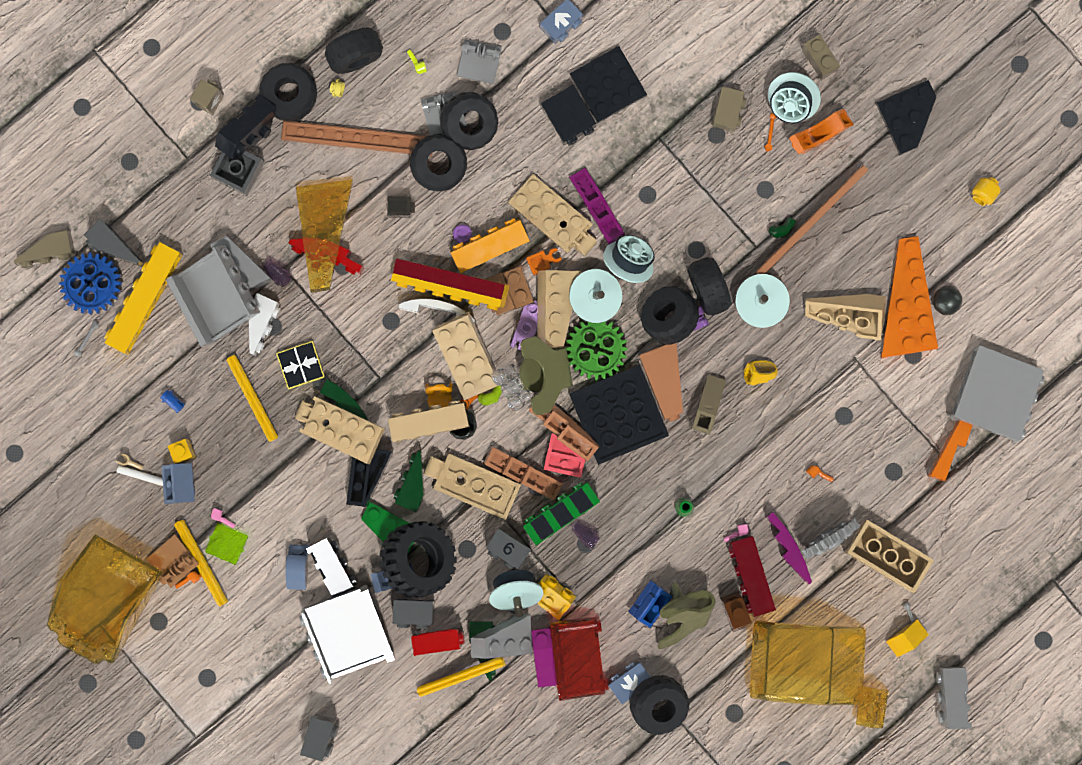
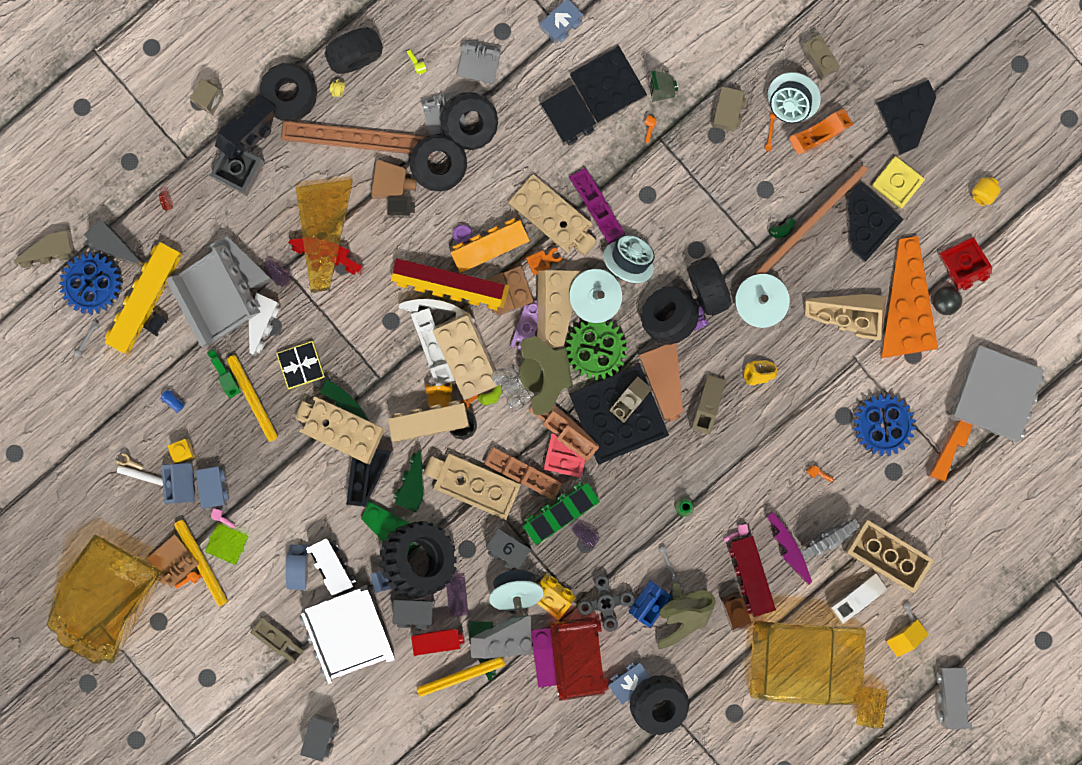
none -> black bush [143,312,168,337]
none -> clear red tile [159,191,173,211]
none -> sand blue brick [196,467,229,509]
none -> green piece [207,349,241,399]
none -> dark tan hinge [250,617,304,664]
none -> medium nougat torso [371,160,417,199]
none -> white slope [411,308,455,386]
none -> clear purple hinge [446,576,469,617]
none -> dark grey gear [578,575,634,632]
none -> dark tan slope [609,376,652,422]
none -> orange hand [644,115,657,143]
none -> dark green slope [649,71,678,102]
none -> light grey hinge [659,545,678,583]
none -> white slope [829,573,887,623]
none -> black plate [847,182,904,263]
none -> blue gear [853,394,916,456]
none -> light yellow tile [871,156,925,209]
none -> red plate [939,237,992,290]

